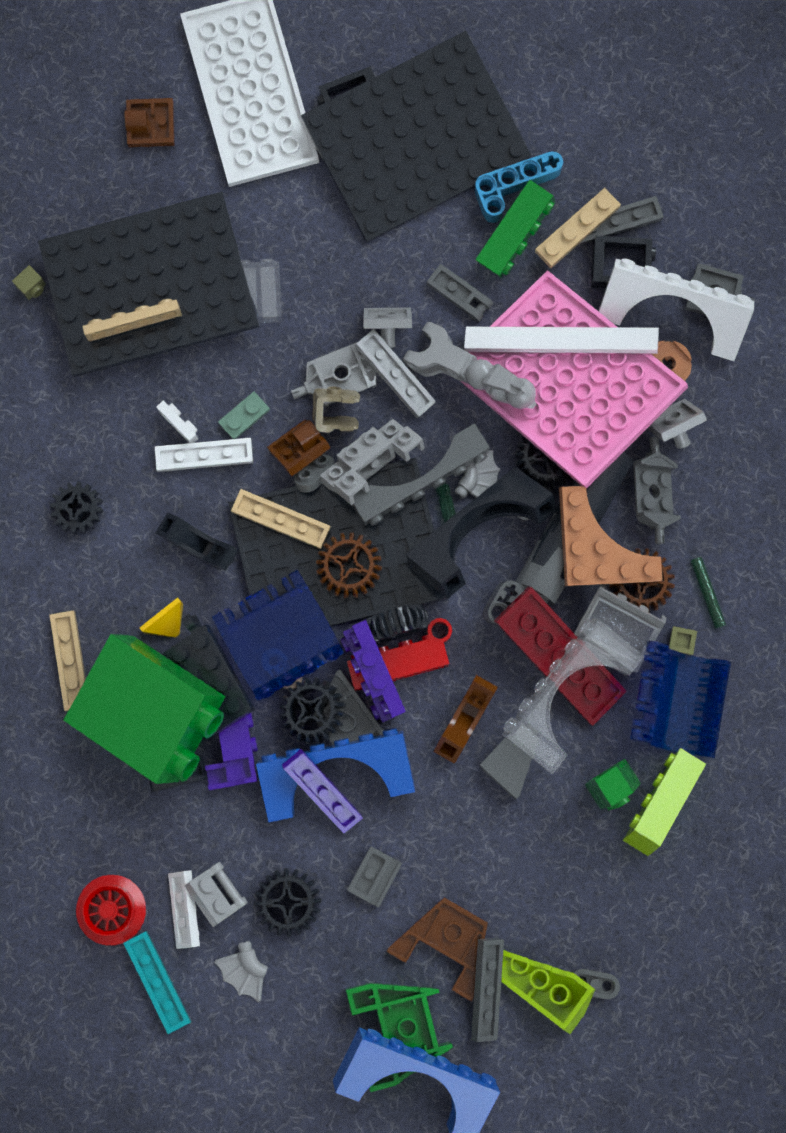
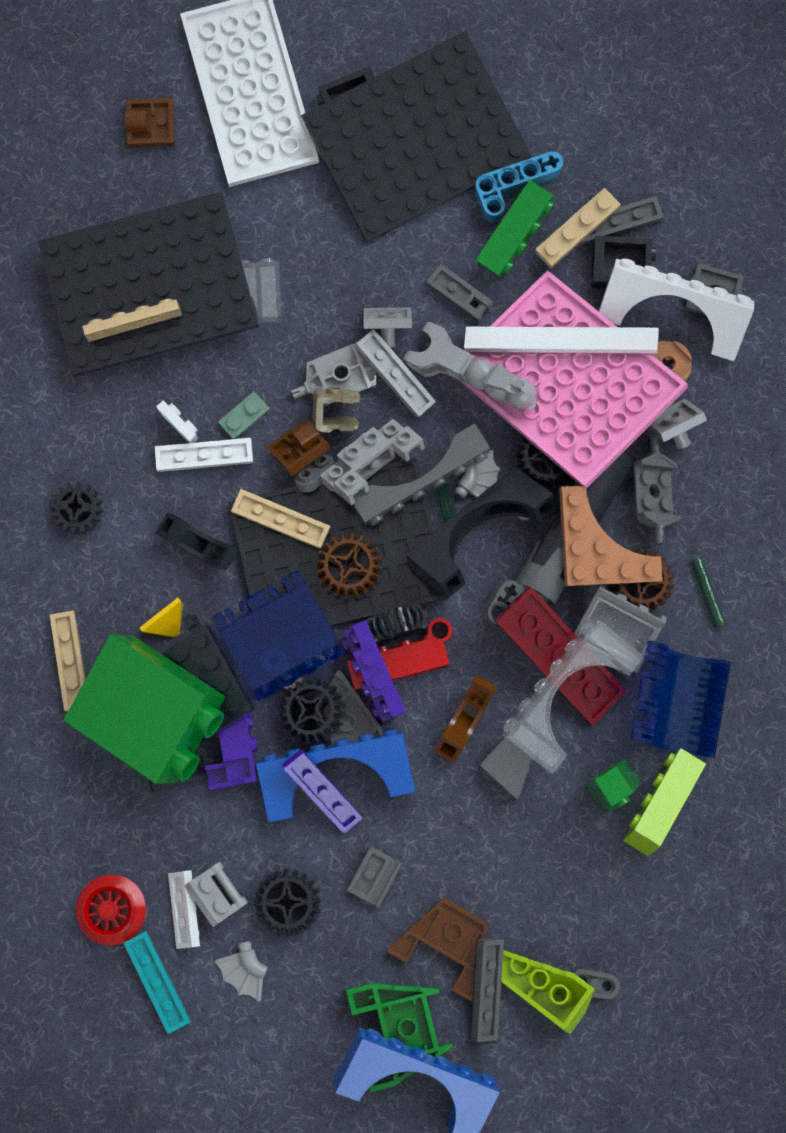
olive plate [12,265,46,300] -> none
olive plate [668,626,697,656] -> none

